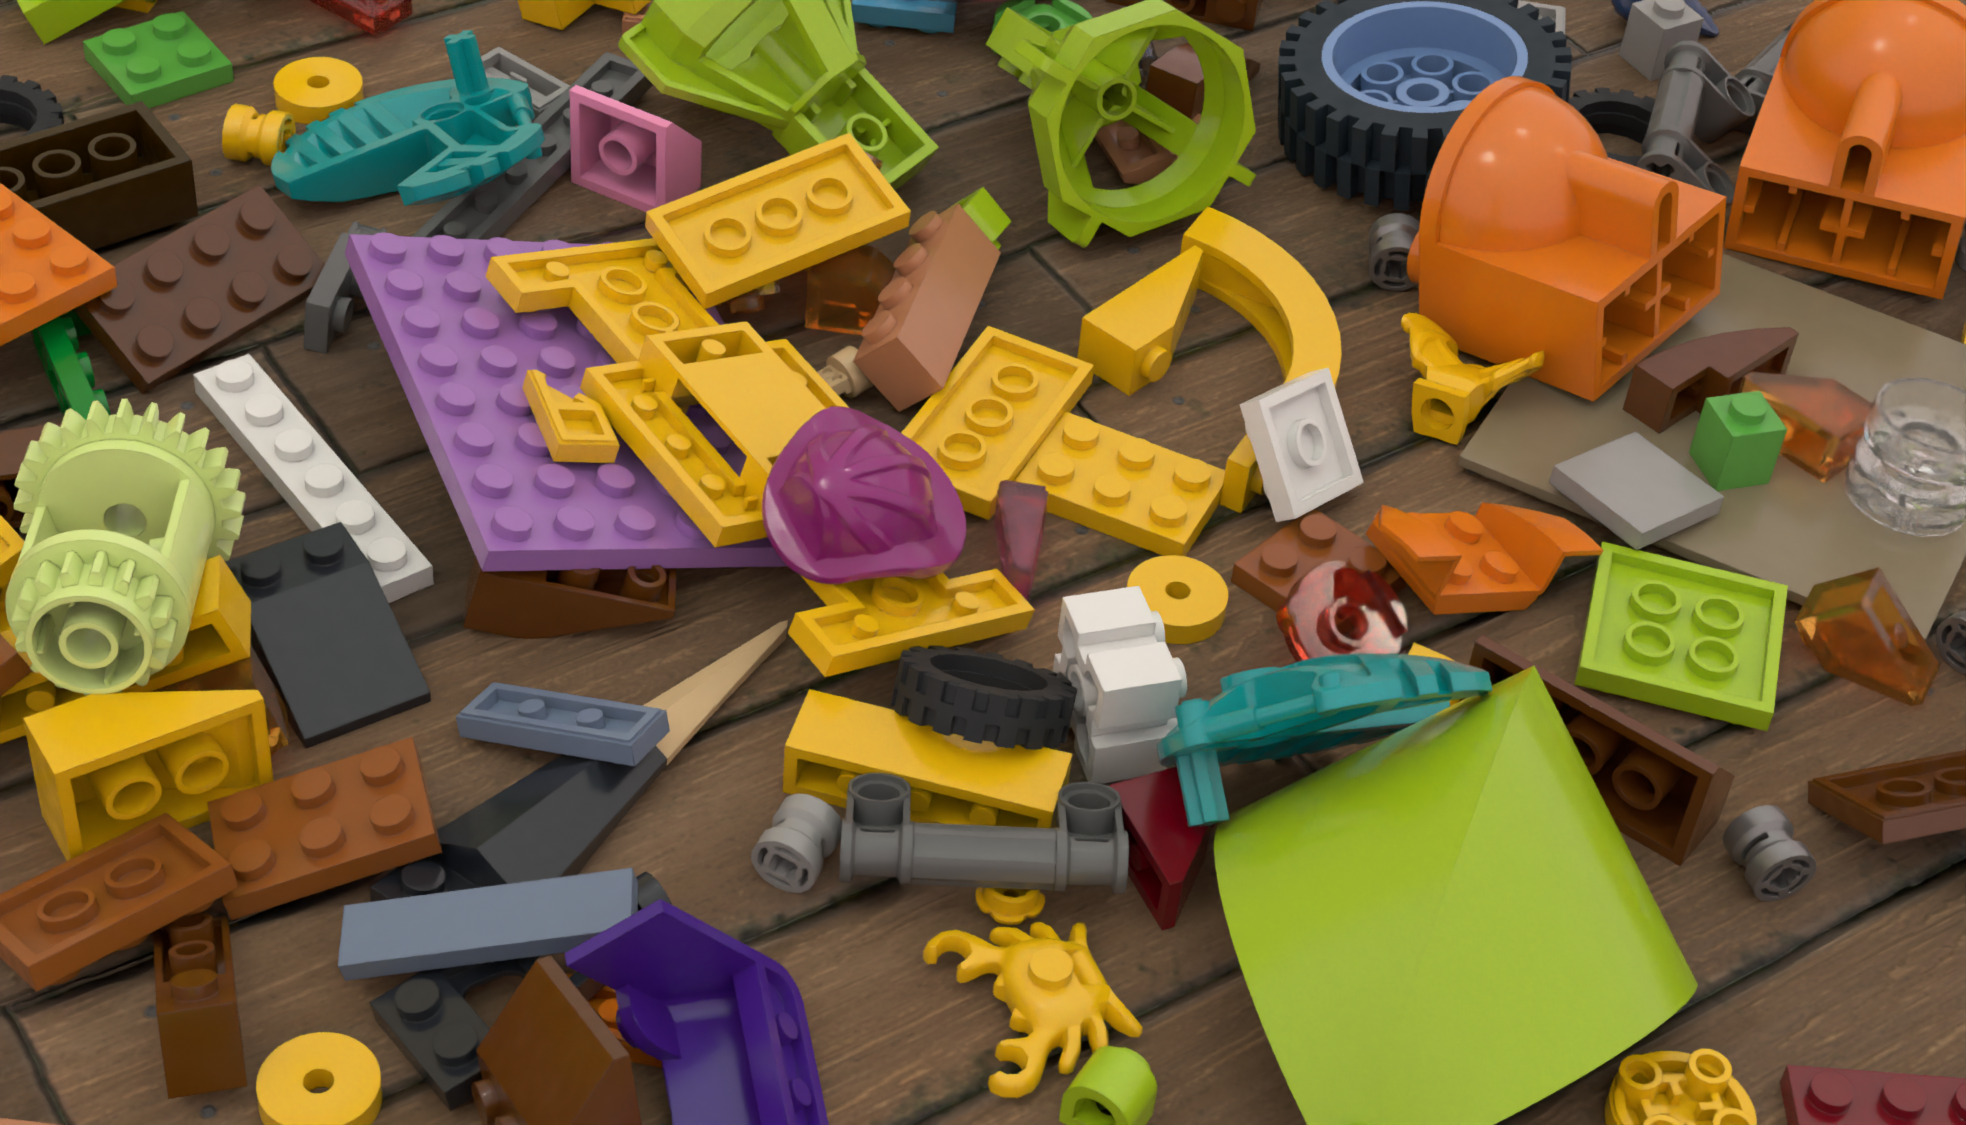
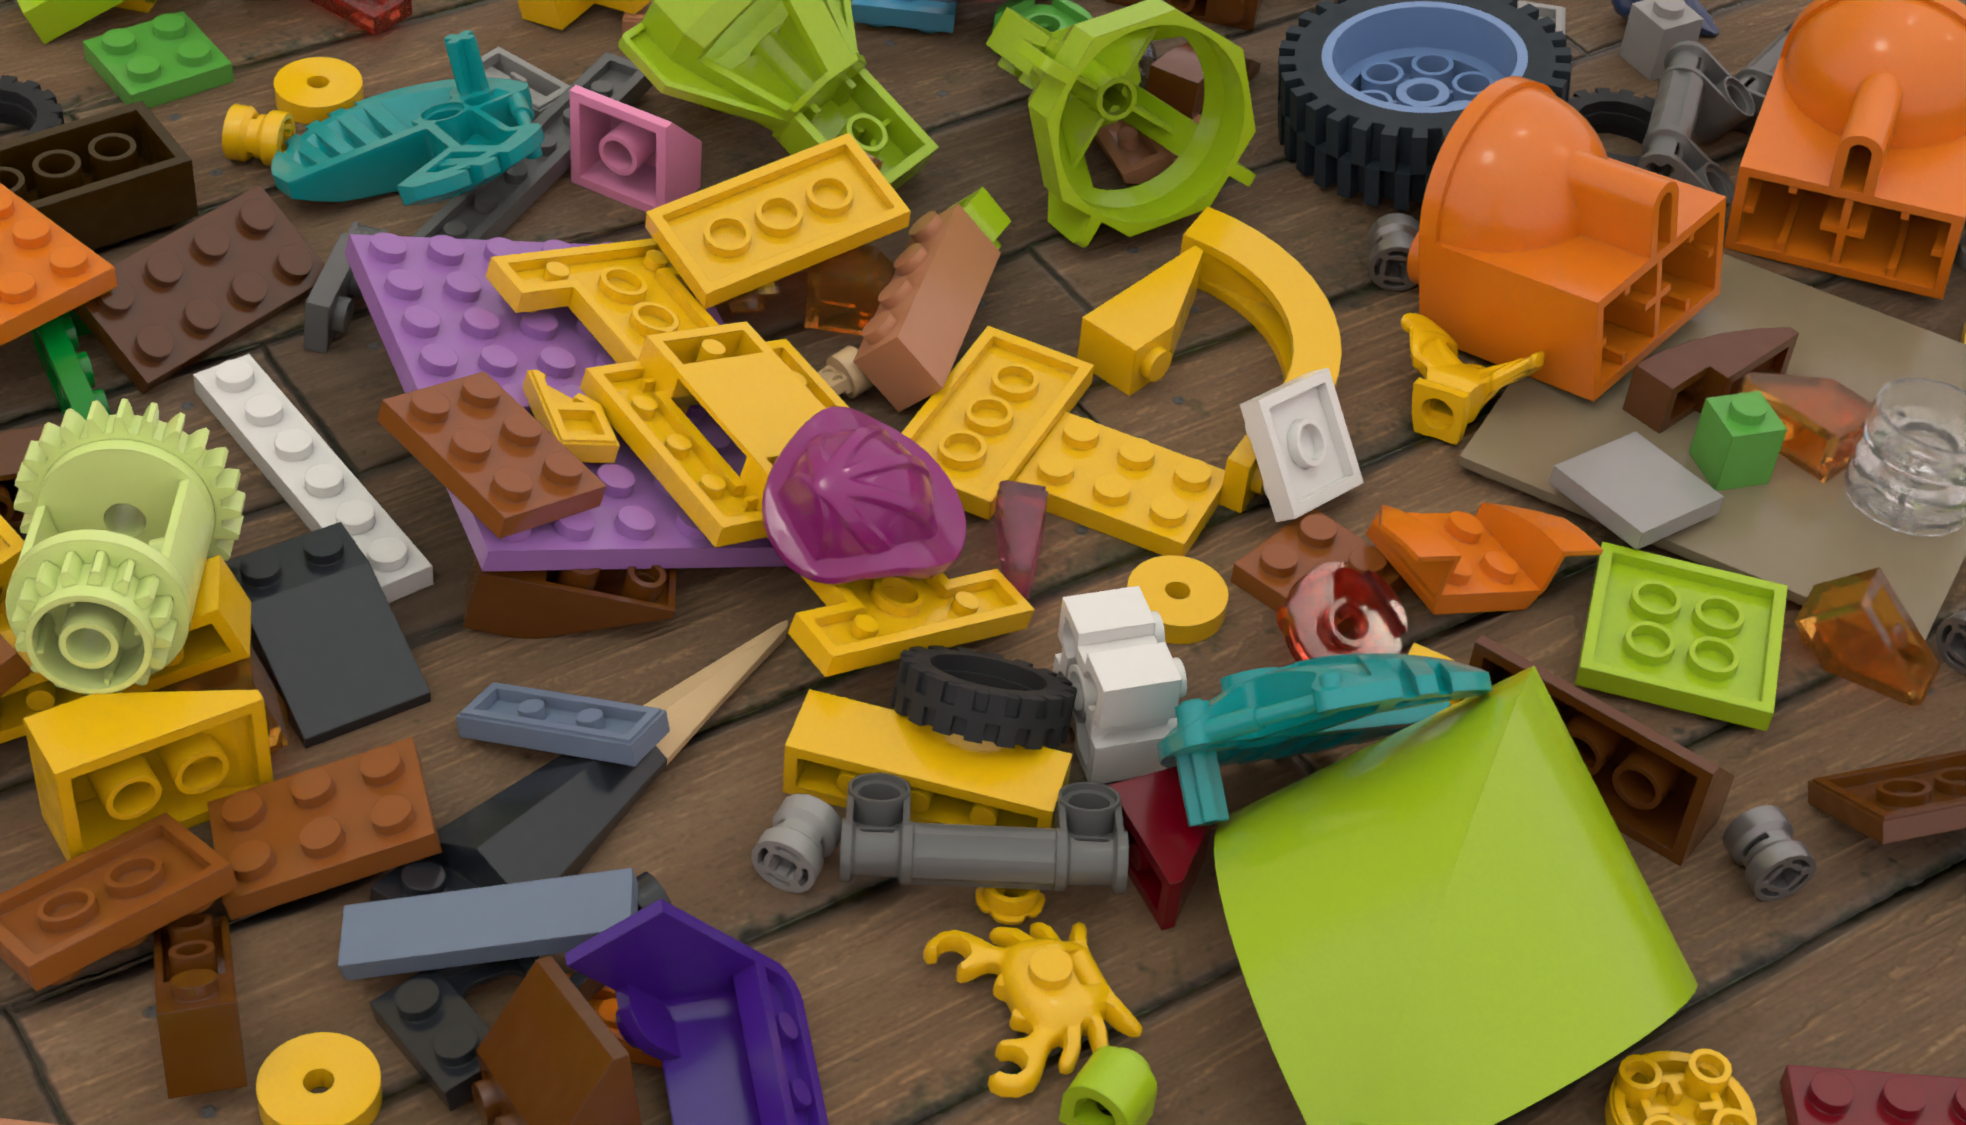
none -> dark orange plate [377,371,607,539]

